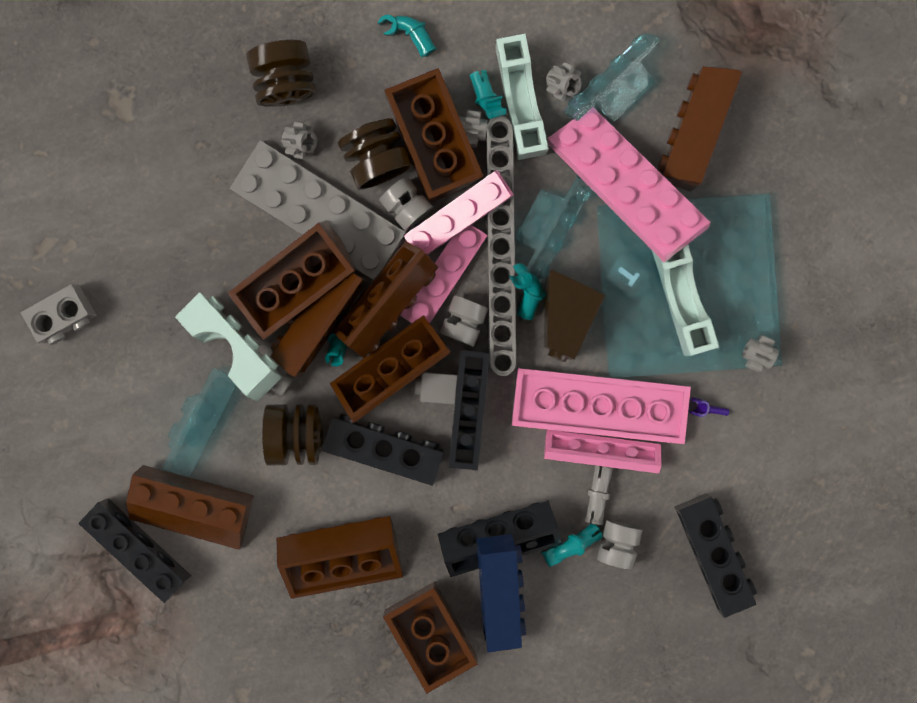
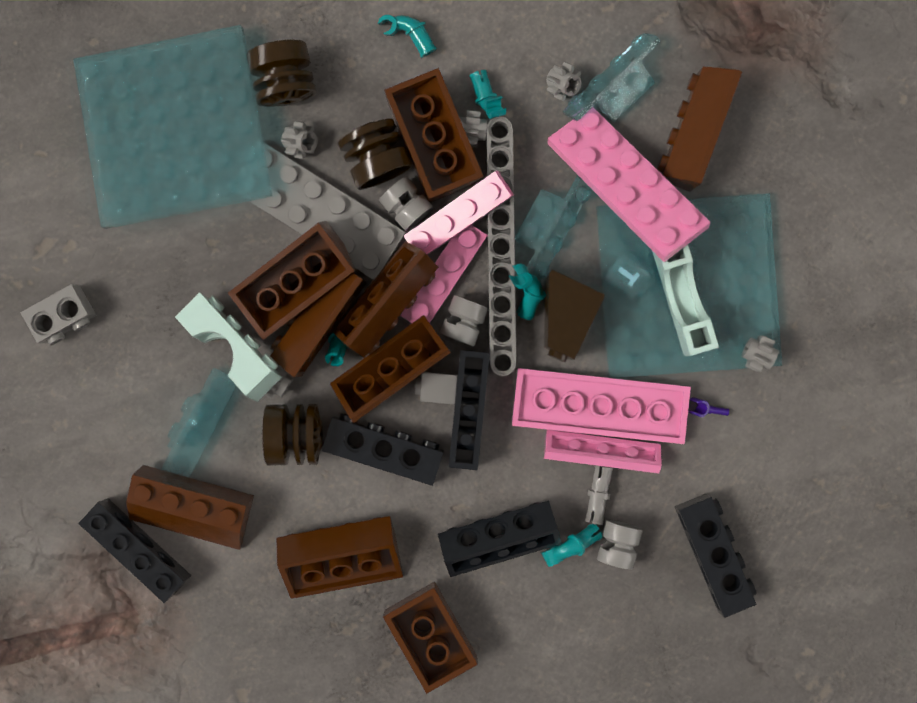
dark blue brick [476,534,526,653] -> none
light aqua arch [496,34,548,160] -> none
none -> clear light blue plate [73,25,272,229]

